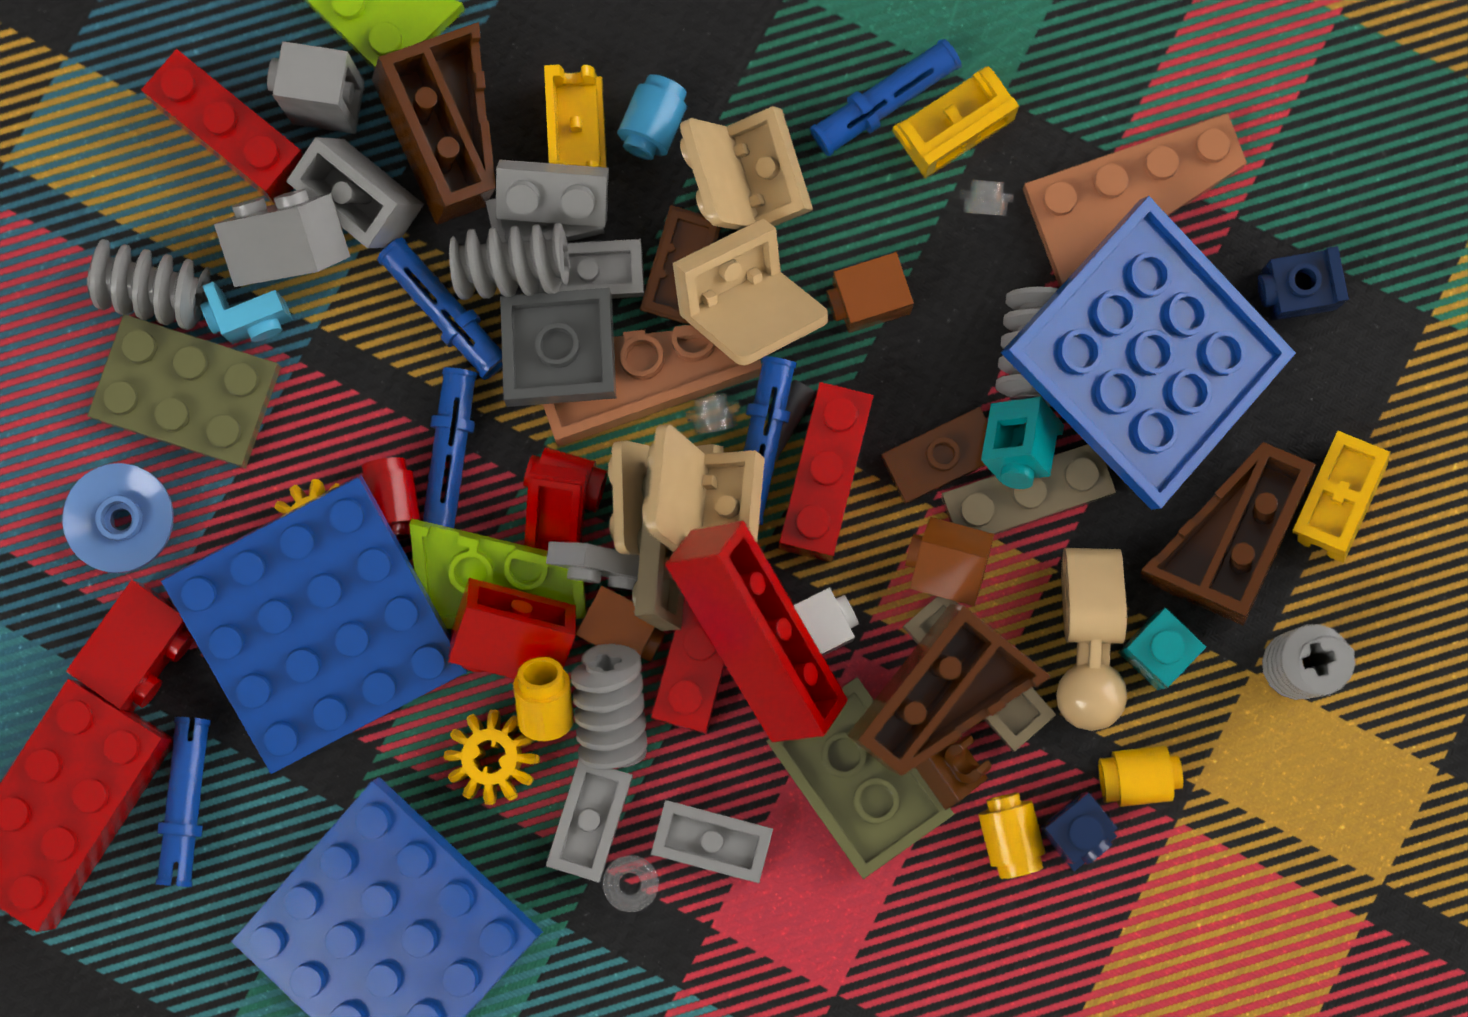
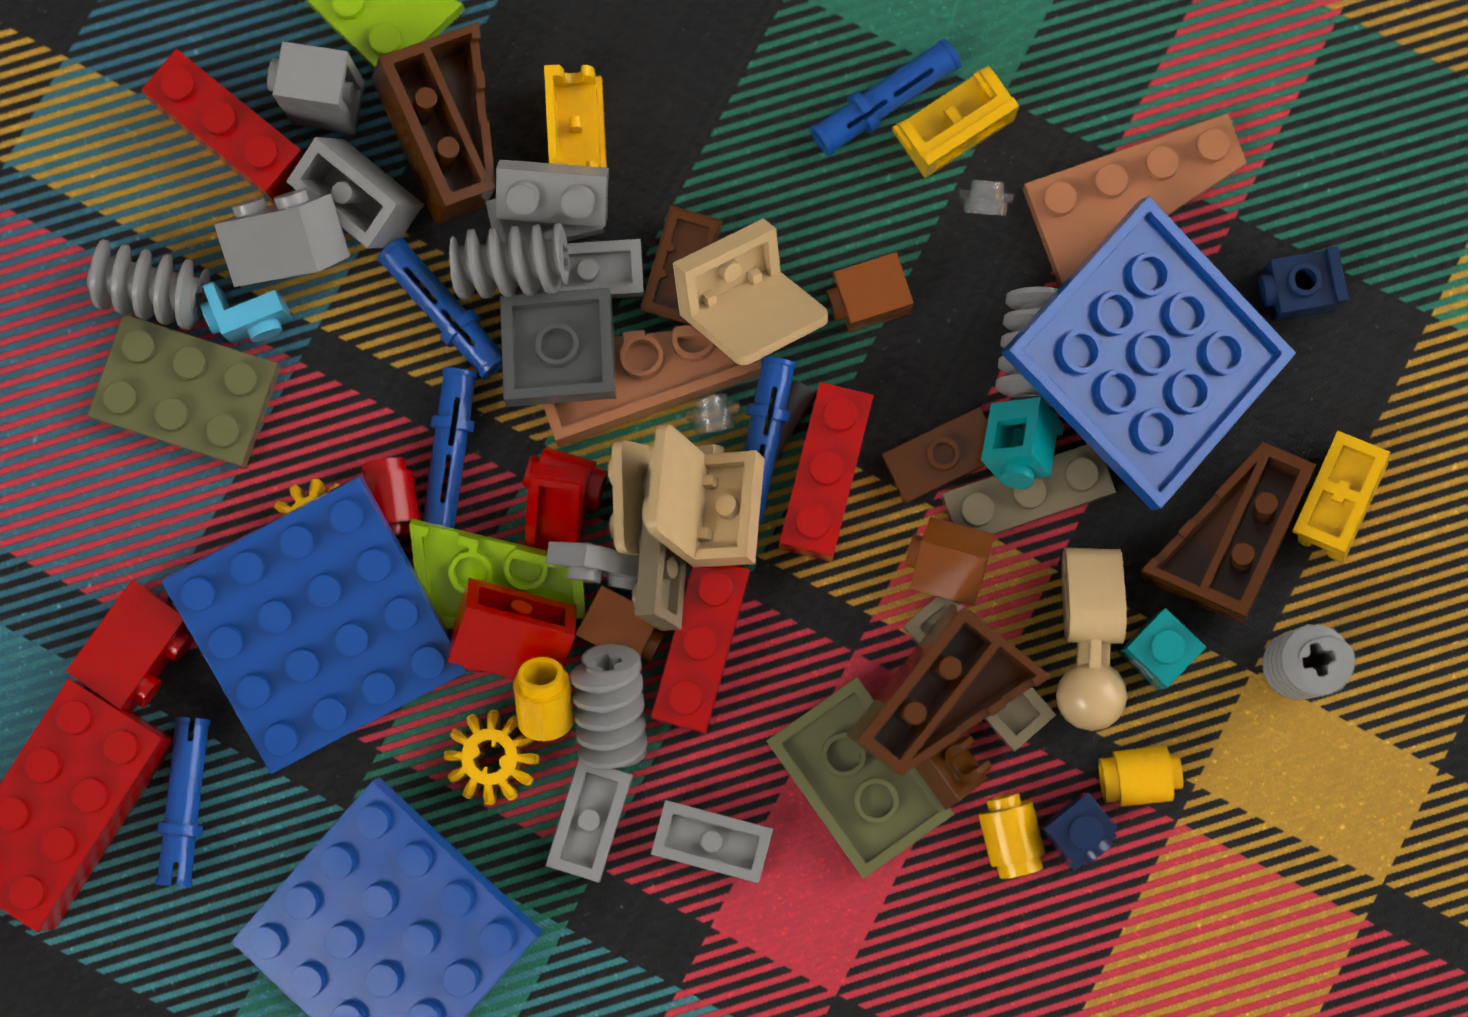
medium blue dish [62,463,174,573] -> none
clear plate [603,855,659,912] -> none
dark azure brick [617,74,687,160] -> none
red brick [665,520,848,742] -> none
tan bracket [680,106,813,230] -> none
white brick [793,588,859,656] -> none

